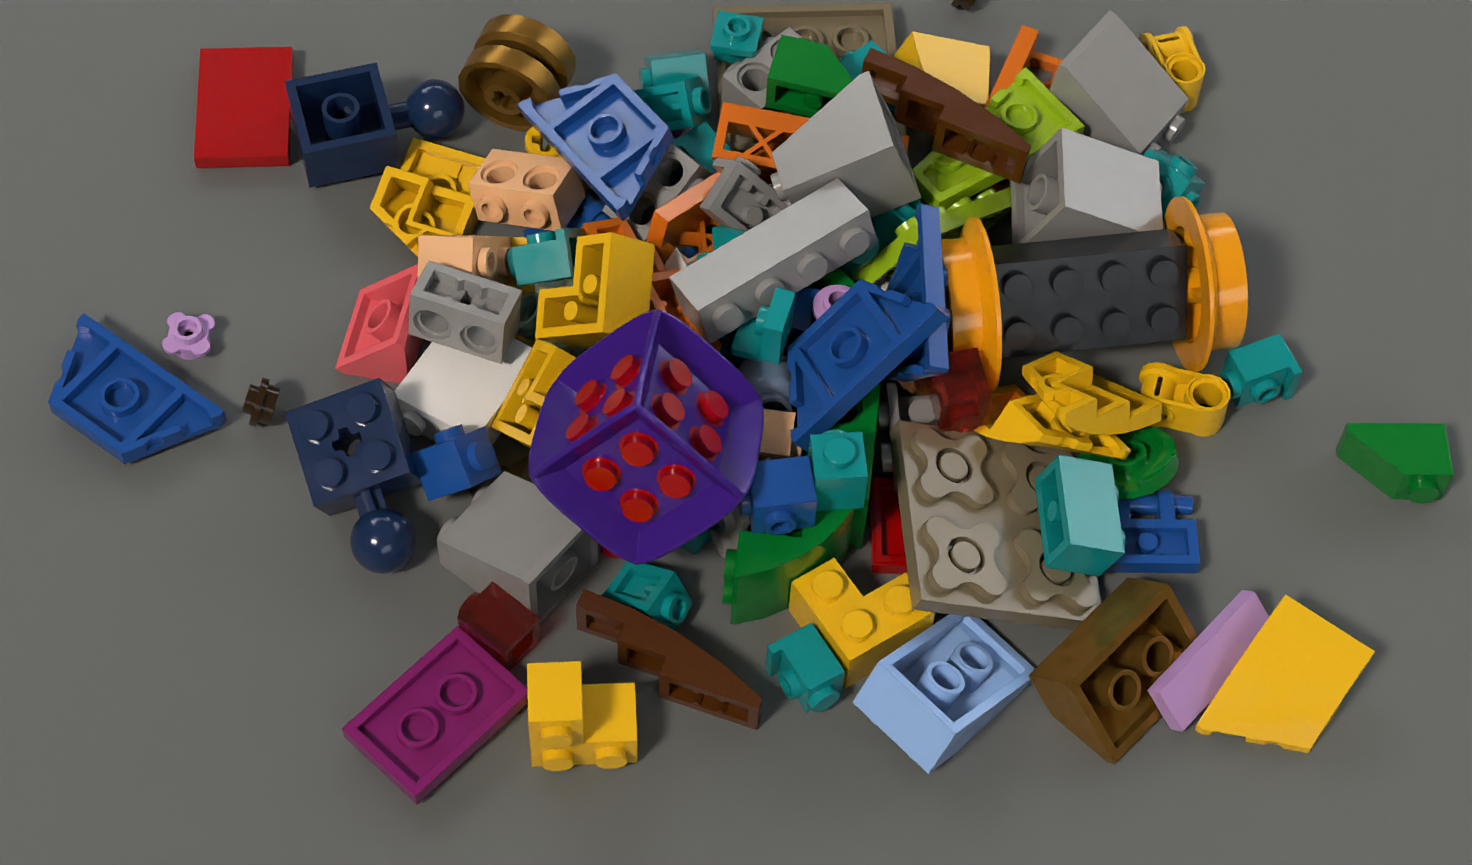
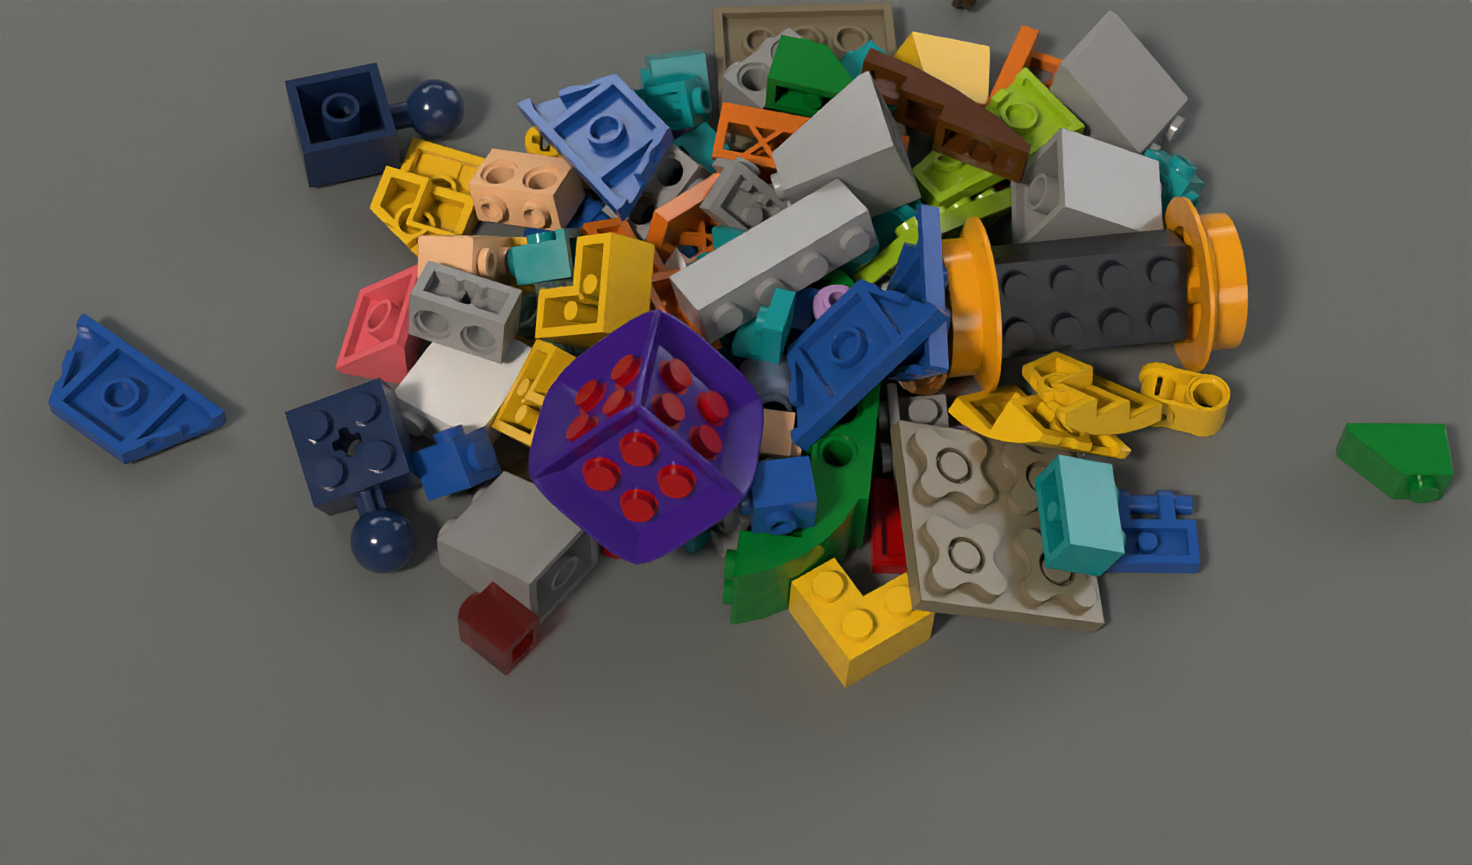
lavender plate [162,312,215,360] -> none
red tile [194,47,294,168] -> none
dark brown plate [242,378,280,427] -> none
magenta plate [342,626,528,805] -> none
pearl gold wheel [458,14,576,131] -> none
yellow brick [527,661,637,771] -> none
reddish brown slope [576,589,762,730] -> none
teal bracket [602,561,693,631] -> none
teal bracket [710,10,764,63] -> none
teal brick [765,623,845,713] -> none
teal brick [808,429,868,511] -> none
light blue slope [852,614,1035,774] -> none
clear red brick [926,348,991,432] -> none
pearl gold slope [1028,577,1198,764] -> none
green plate [1079,426,1179,499] -> none
yellow piece [1138,26,1206,113] -> none
lavender tile [1147,590,1269,732] -> none
yellow slope [1194,594,1375,753] -> none
teal brick [1219,333,1303,407] -> none

